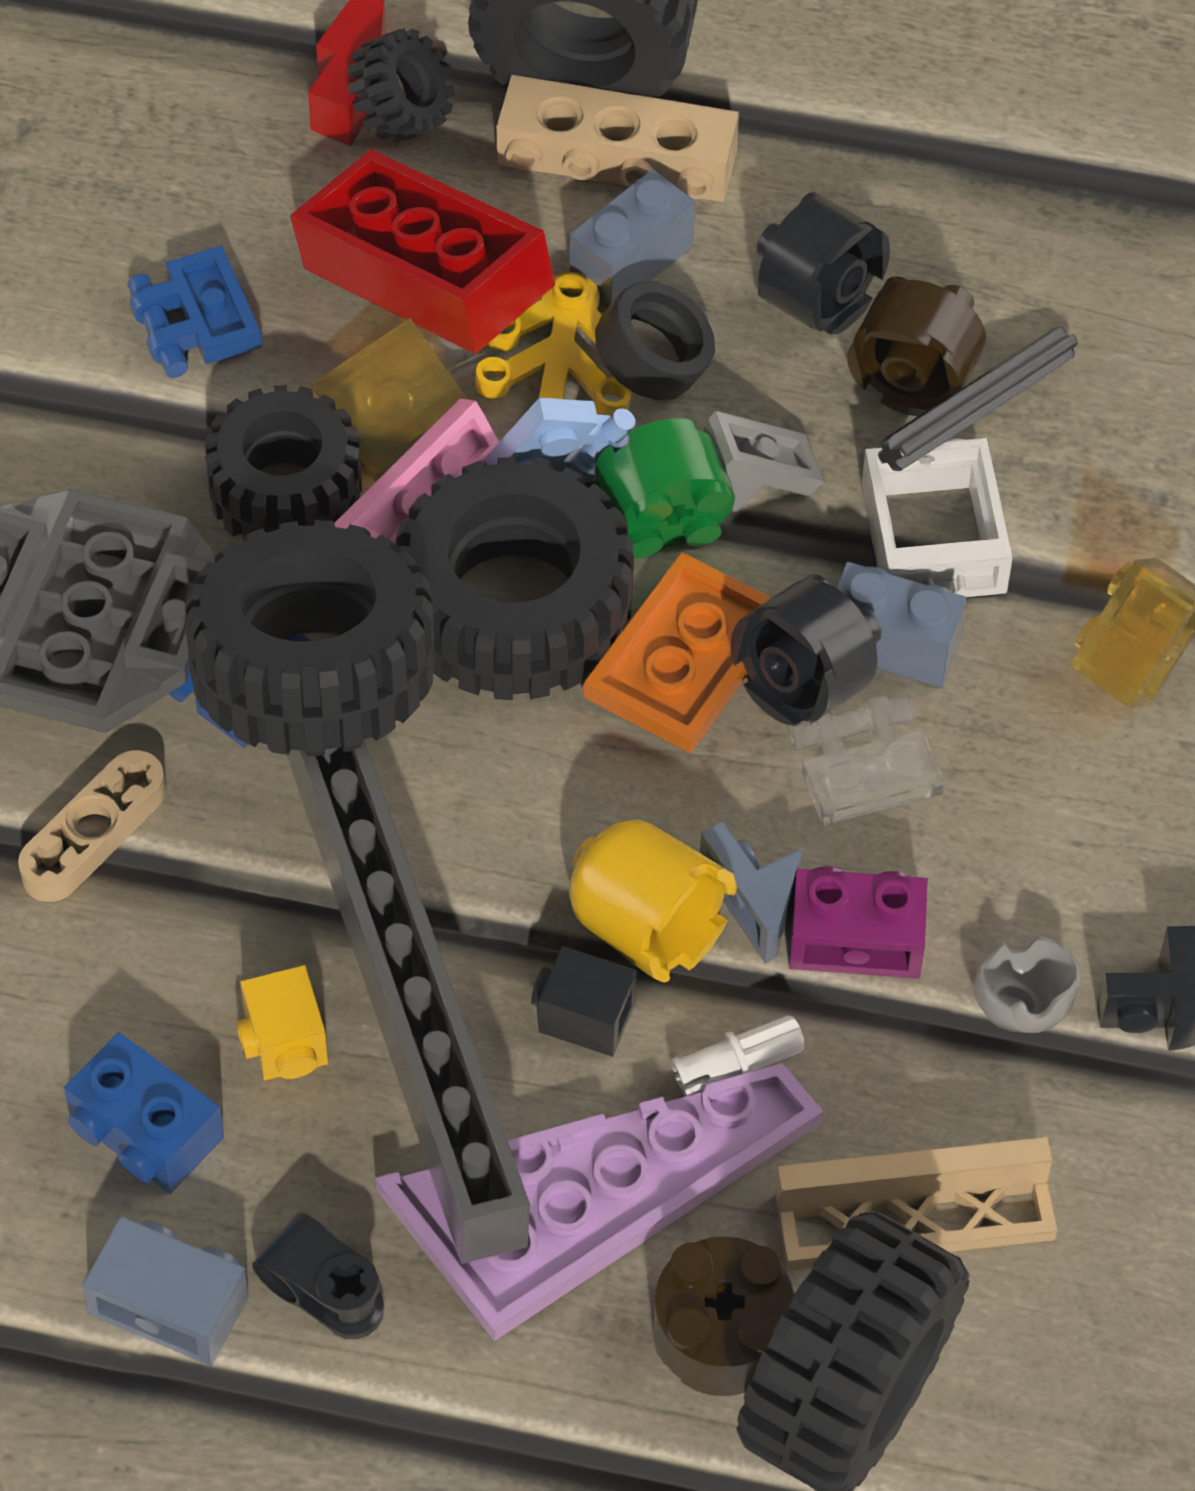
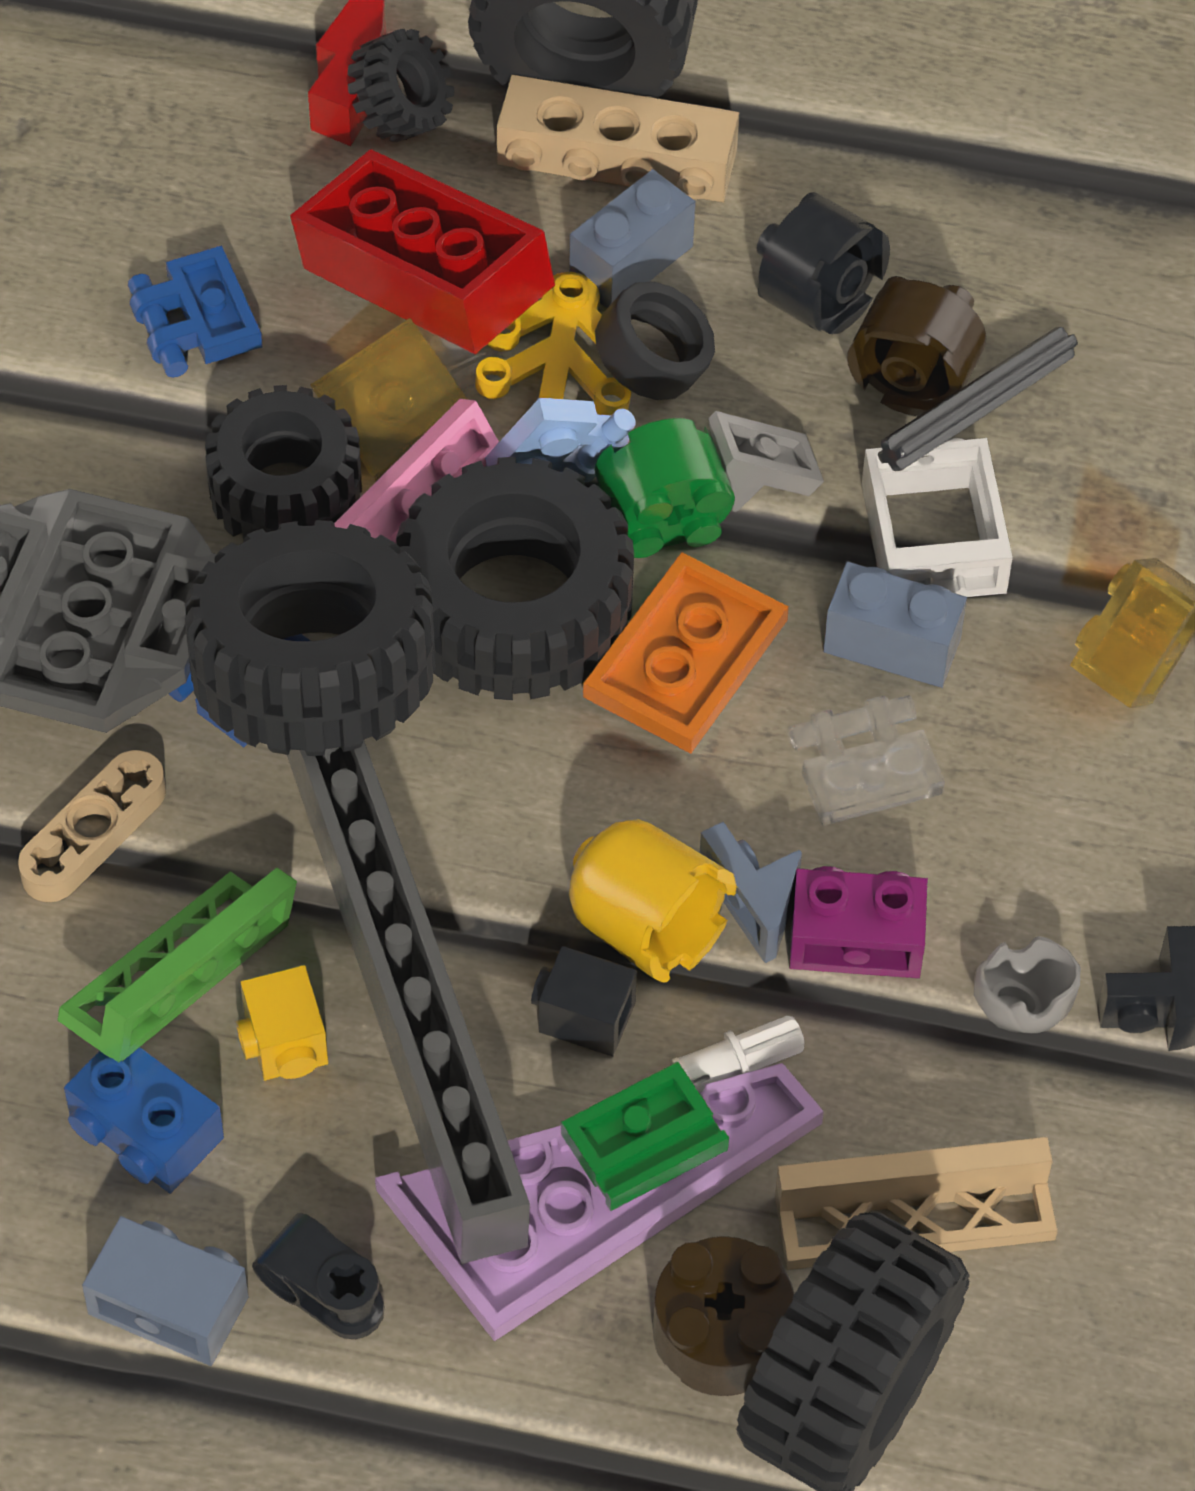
black brick [731,574,881,726] -> none
none -> bright green fence [57,867,297,1063]
none -> green plate [561,1062,729,1211]

